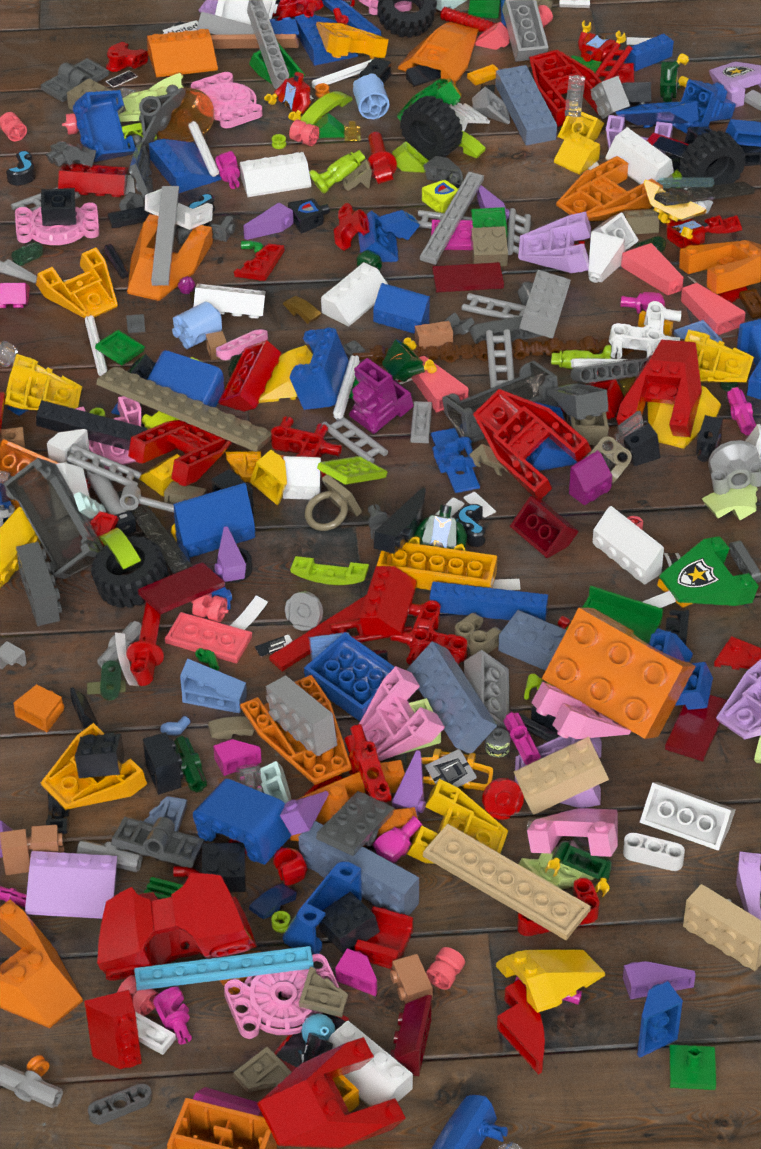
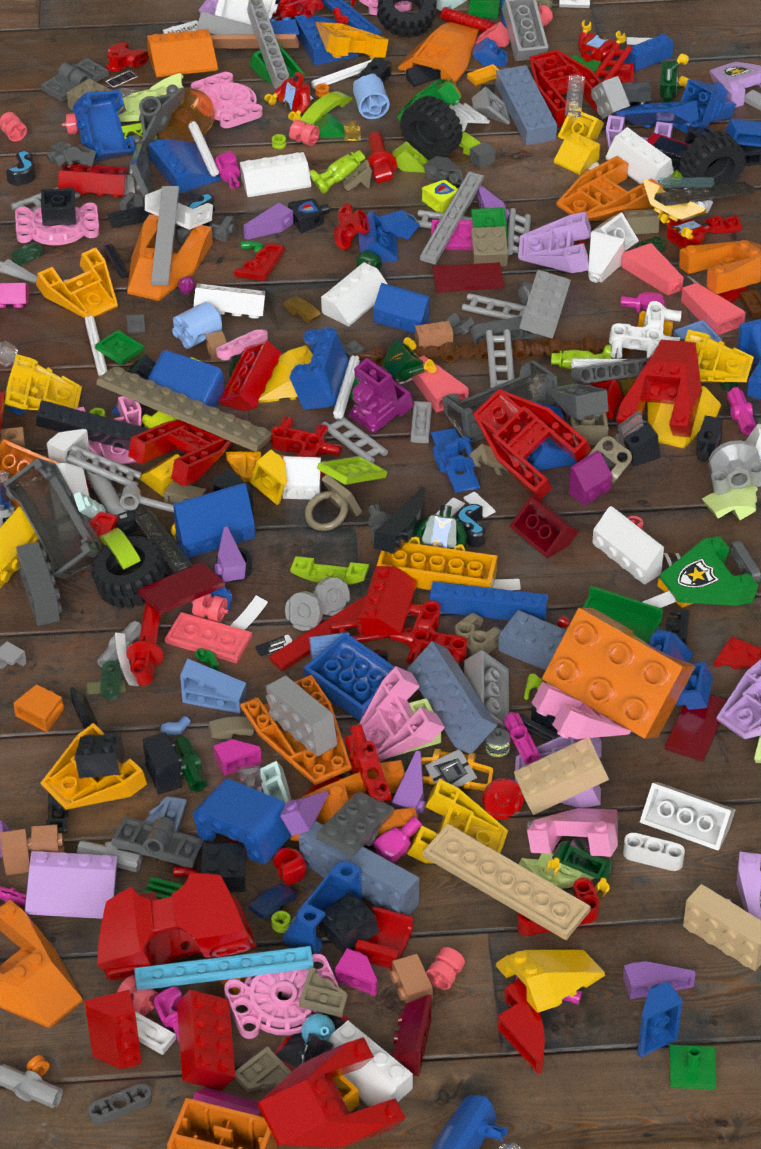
none -> red brick [177,990,236,1090]
none -> light grey tile [313,577,350,616]
none -> dark grey brick [470,141,496,169]
none -> blue slope [473,37,508,66]

